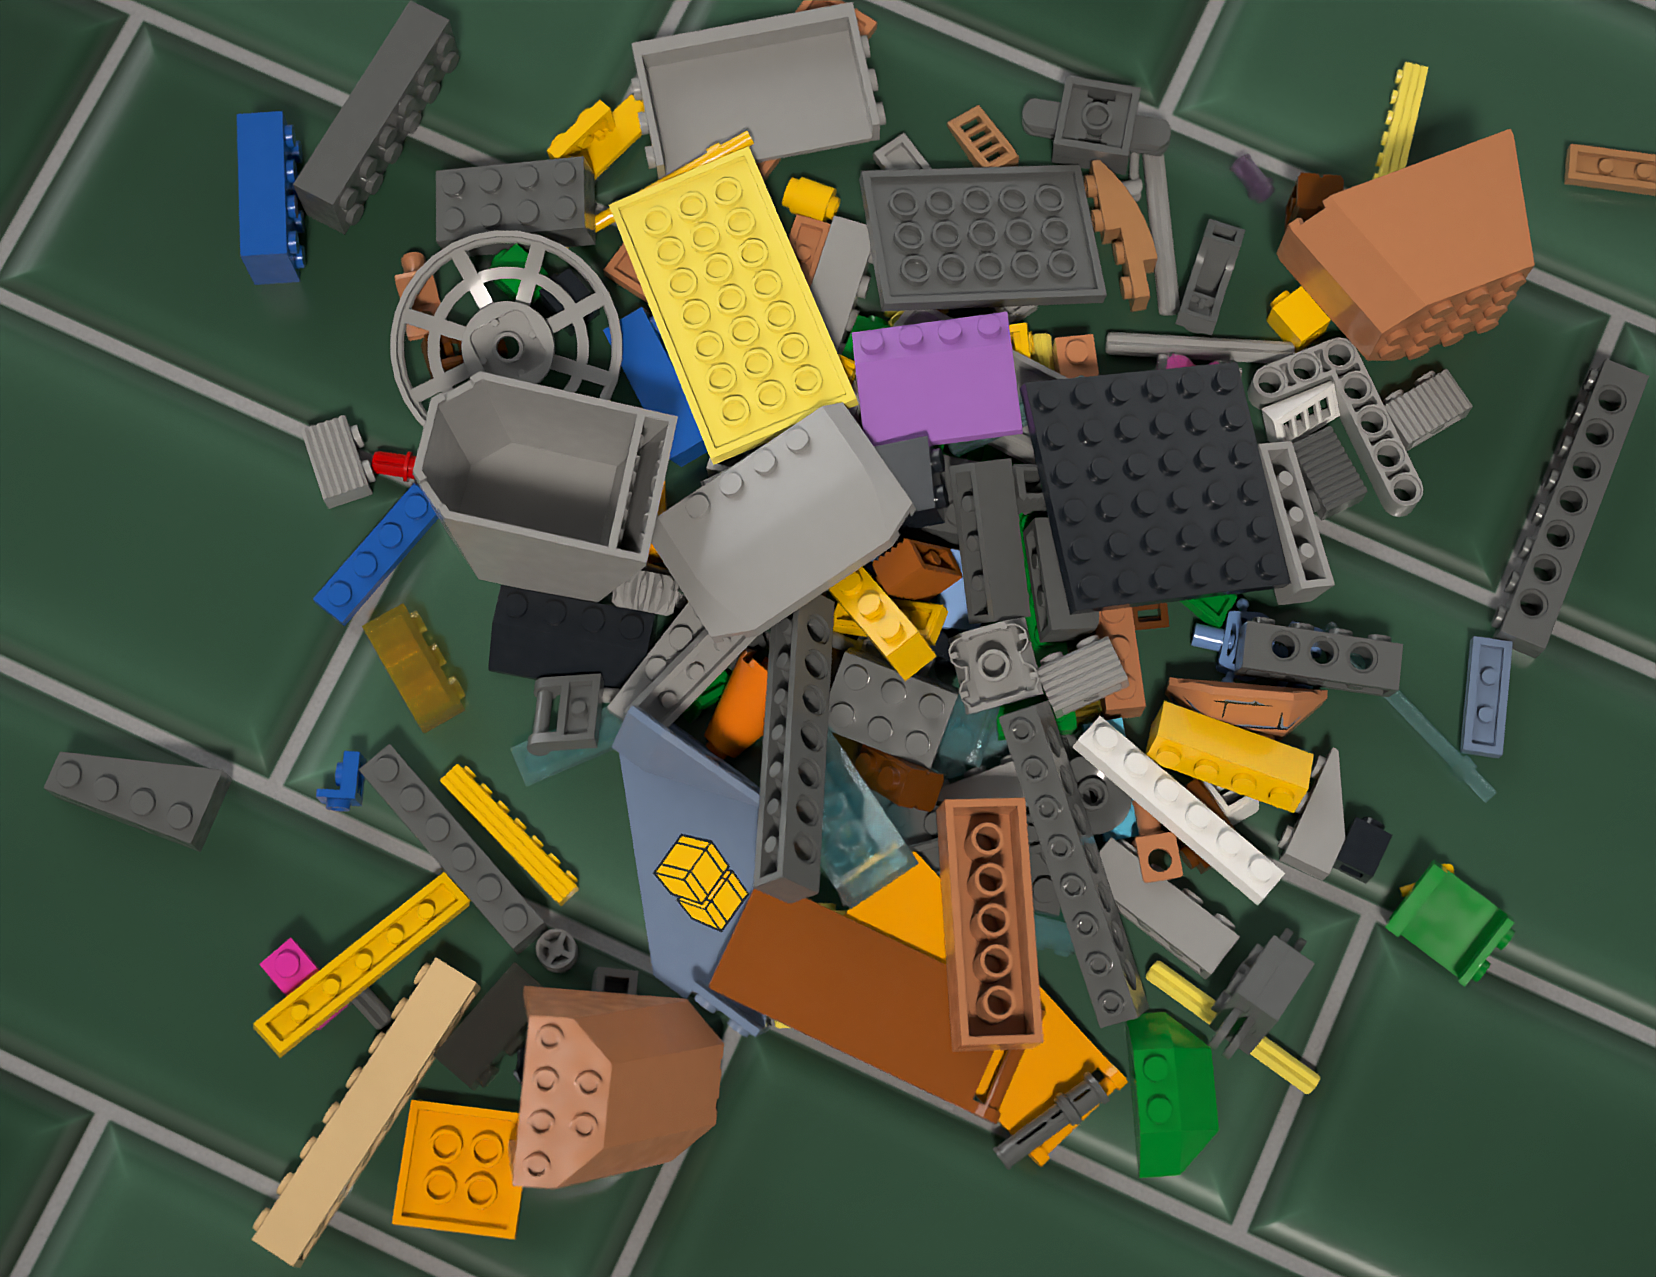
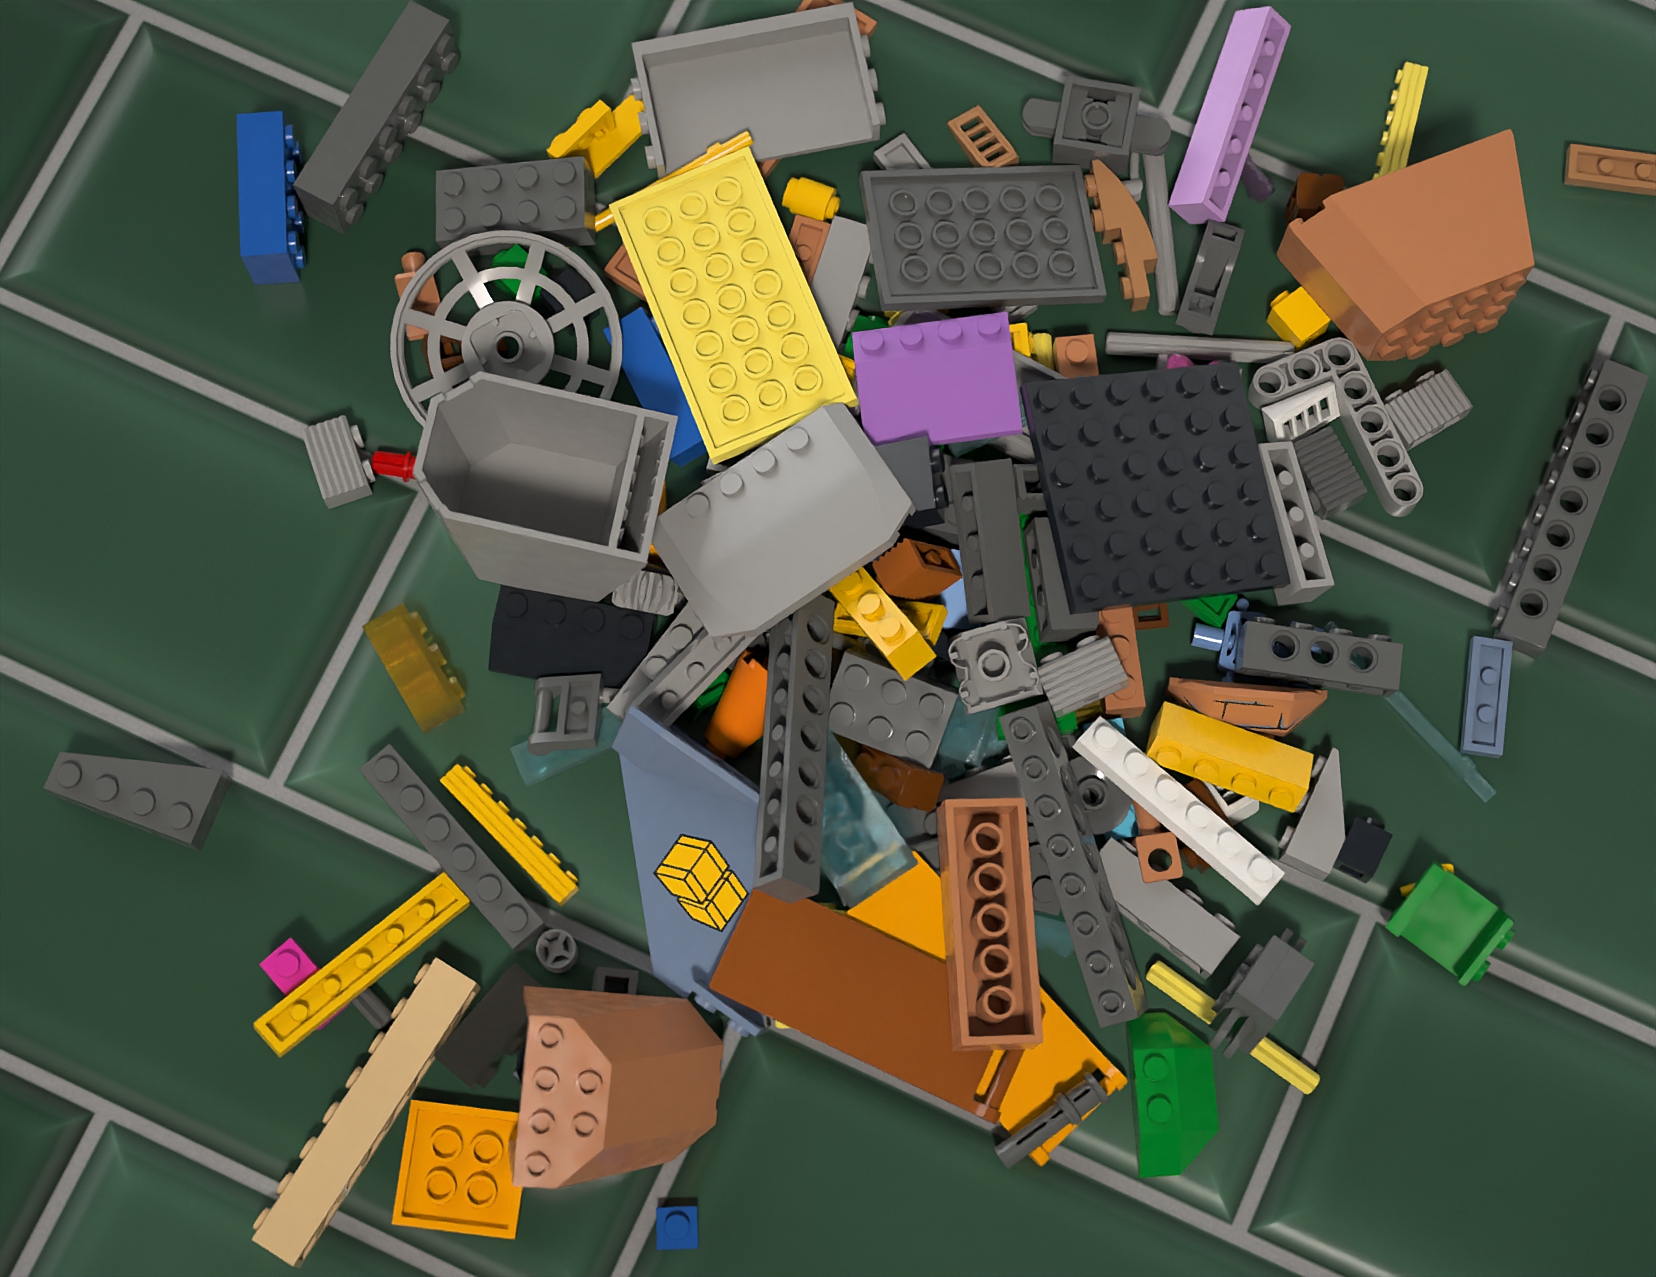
blue plate [313,483,438,627] -> none
blue bracket [316,751,367,812] -> none
none -> blue plate [656,1206,699,1250]
none -> lavender brick [1168,6,1291,224]

